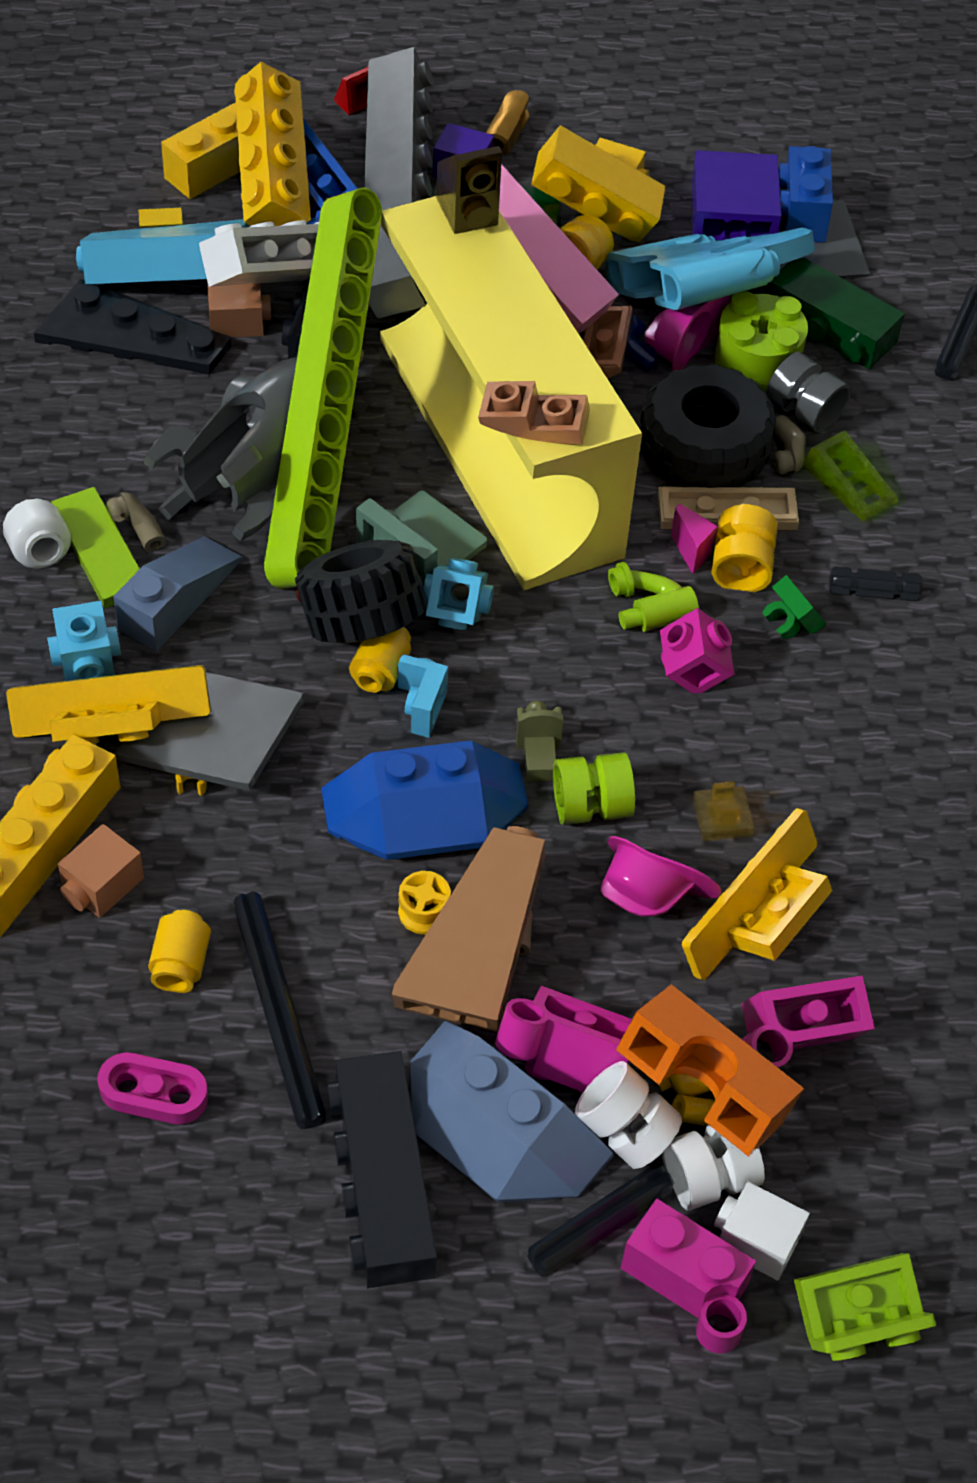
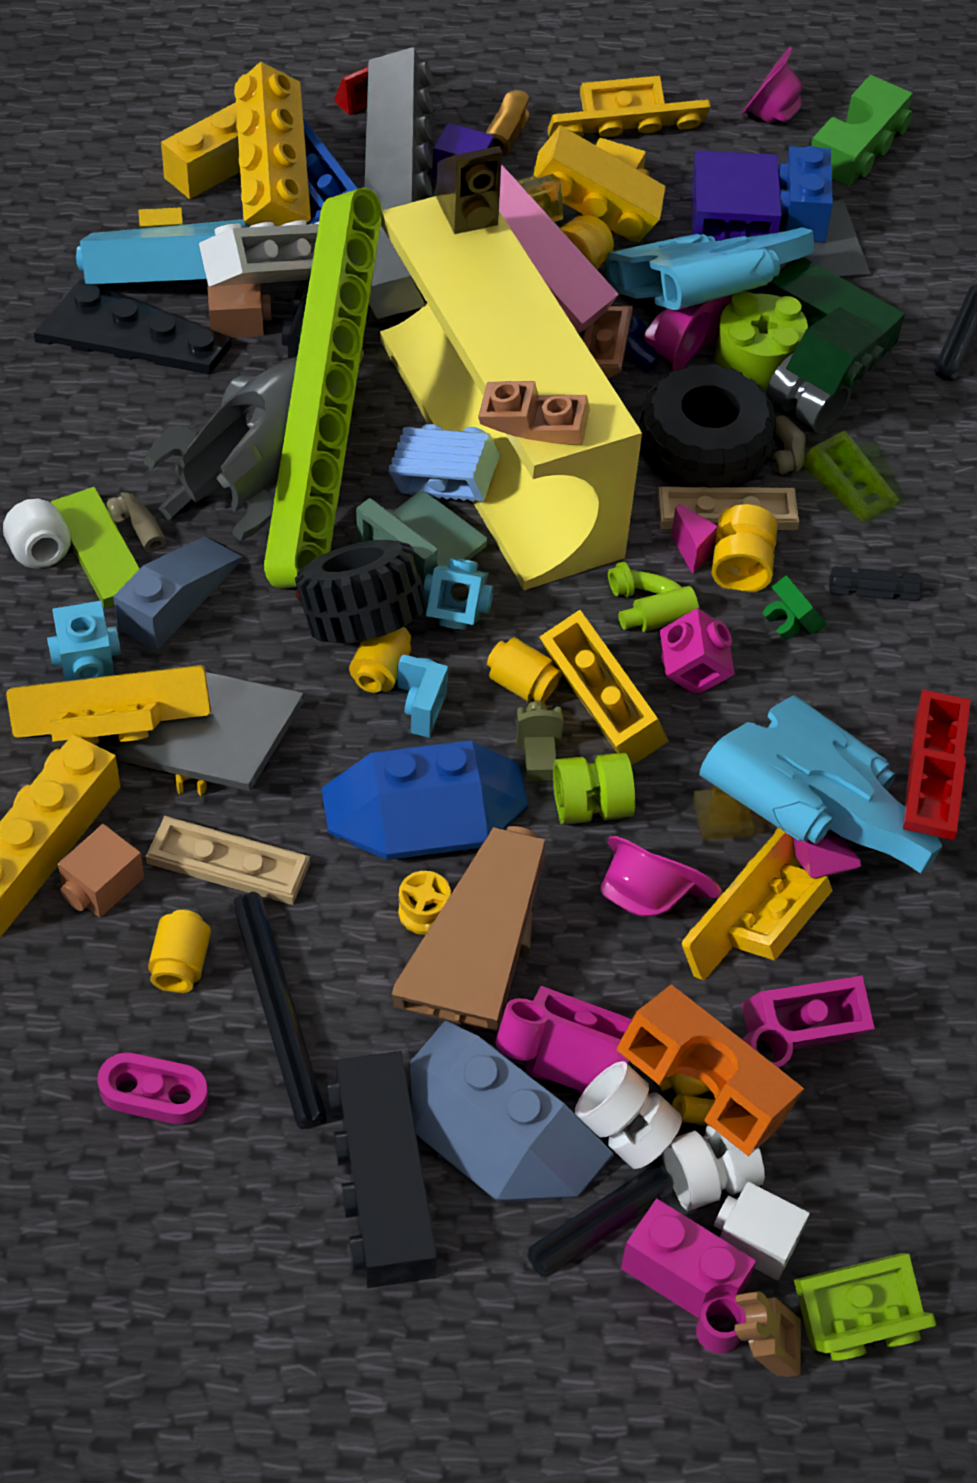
none -> tan tile [146,816,310,905]
none -> light blue brick [389,424,500,502]
none -> yellow brick [487,637,562,703]
none -> clear yellow tile [518,174,563,222]
none -> yellow brick [540,610,669,765]
none -> yellow bracket [547,76,711,137]
none -> medium azure rock [699,695,942,873]
none -> medium nougat plate [735,1292,801,1377]
none -> dark pink piece [741,46,803,124]
none -> dark green brick [785,307,885,396]
none -> dark pink slope [793,833,861,879]
none -> bright green arch [811,75,913,186]
none -> red slope [903,689,971,840]

